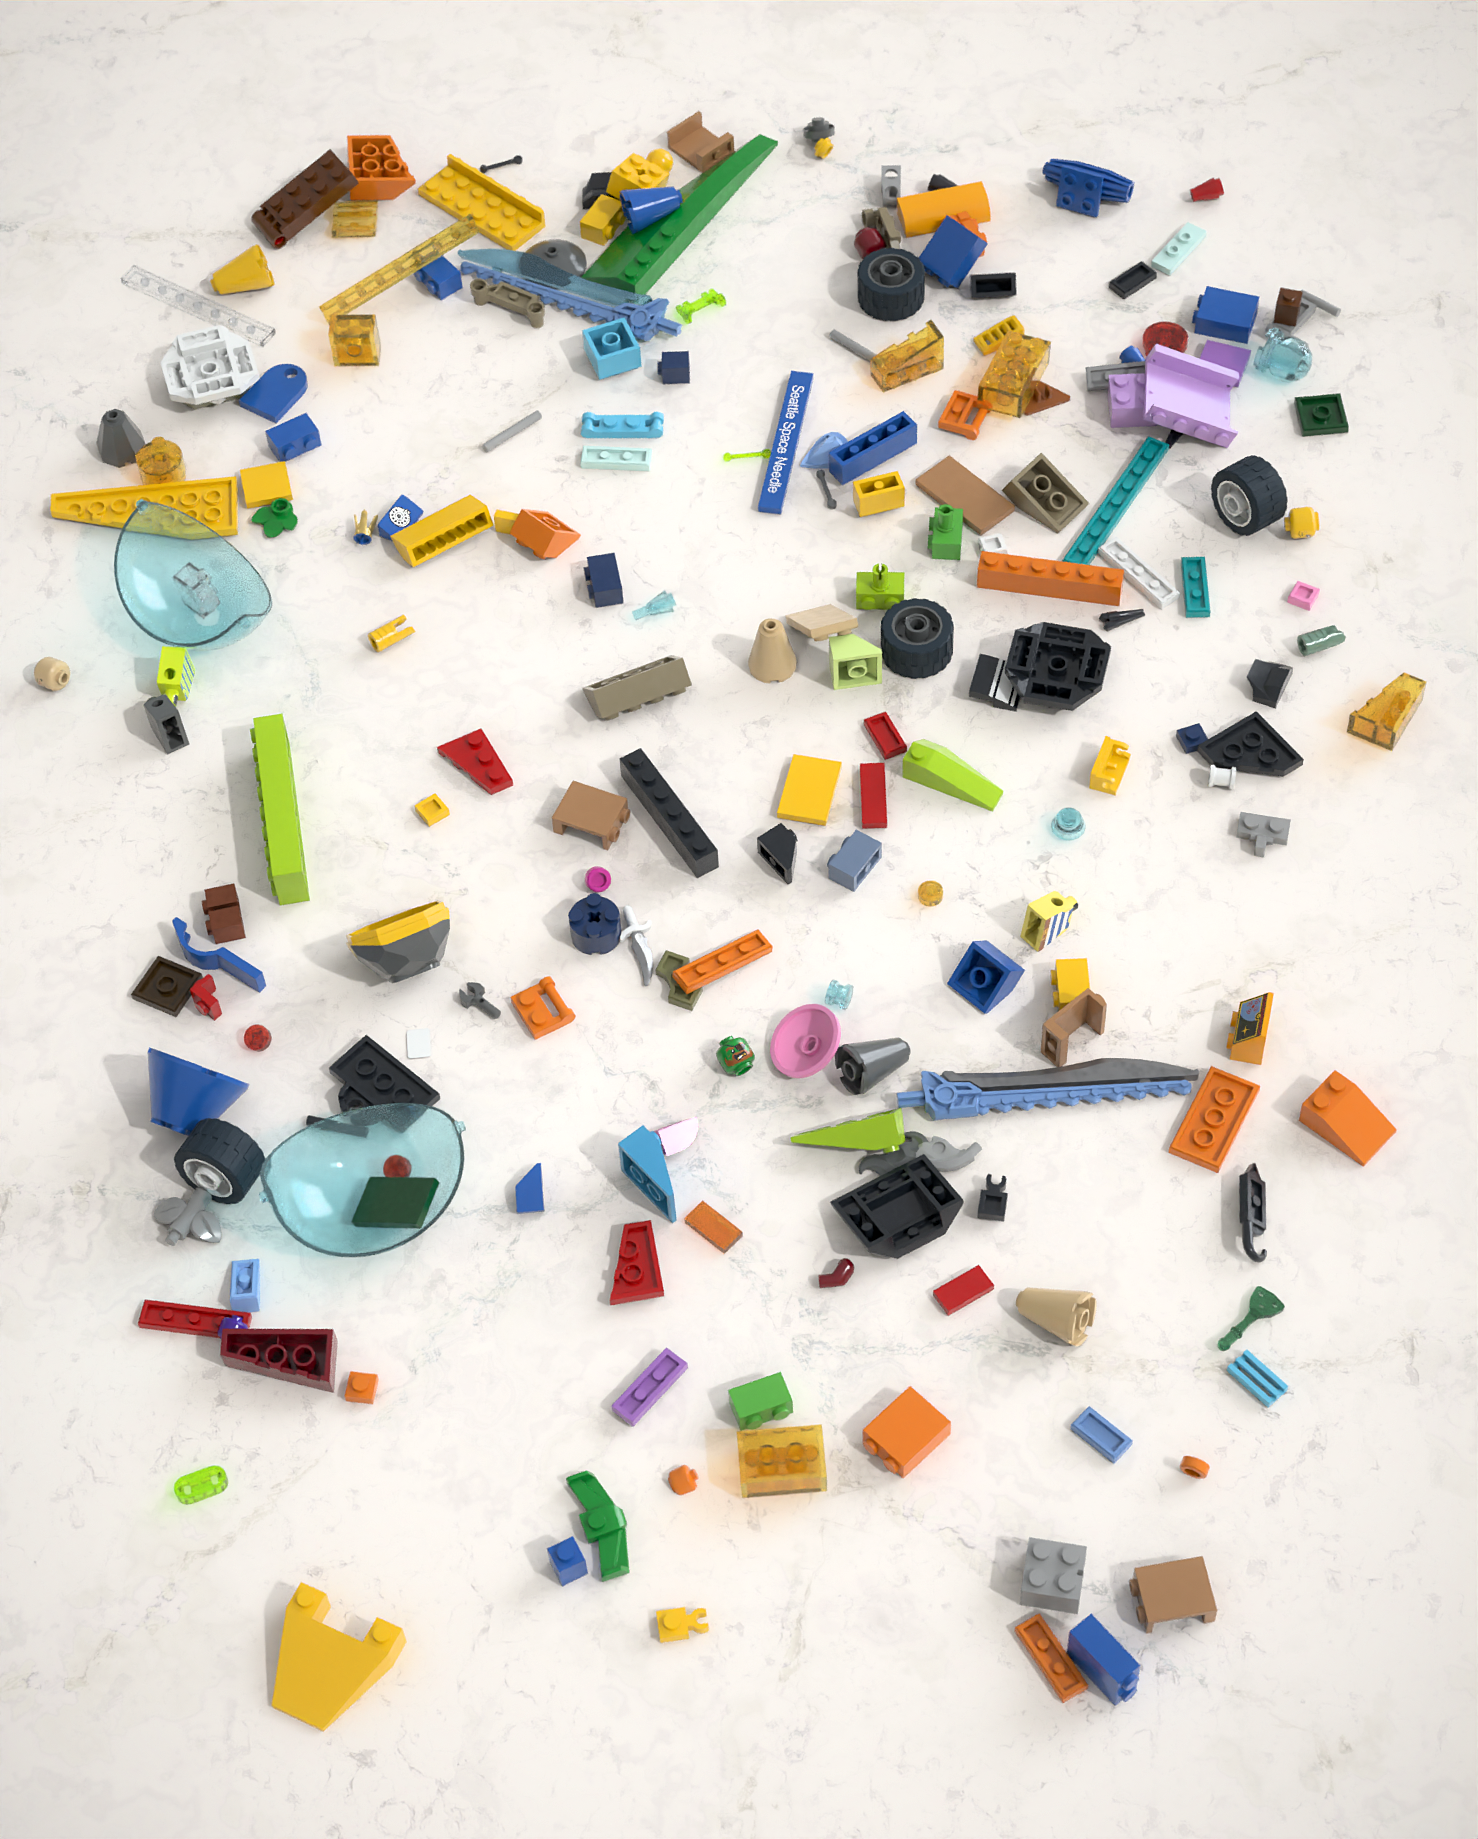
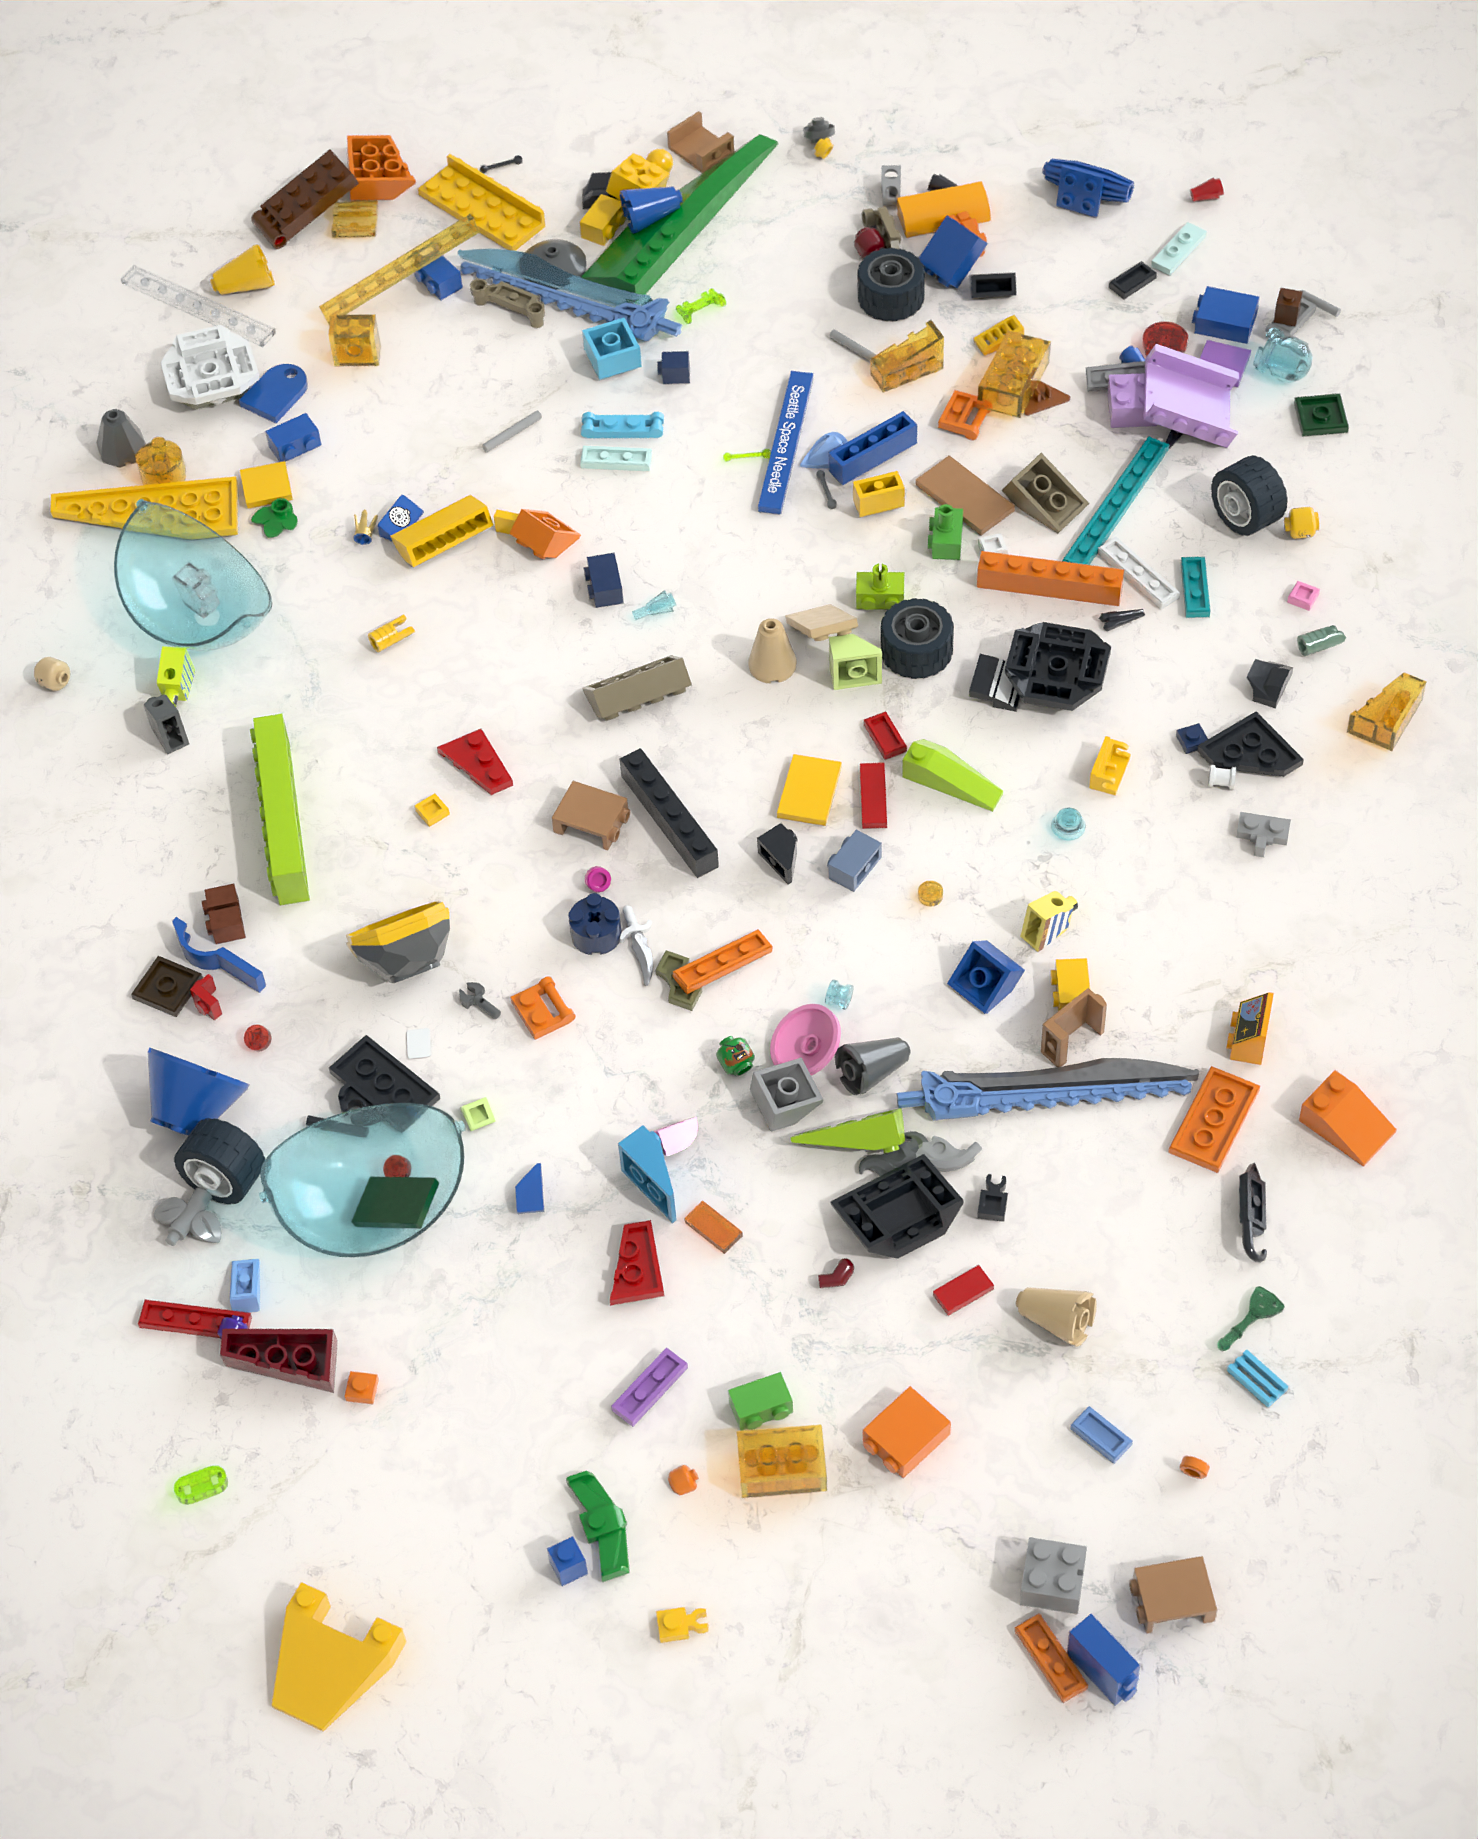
none -> yellowish green slope [460,1097,496,1131]
none -> light grey slope [750,1057,823,1132]

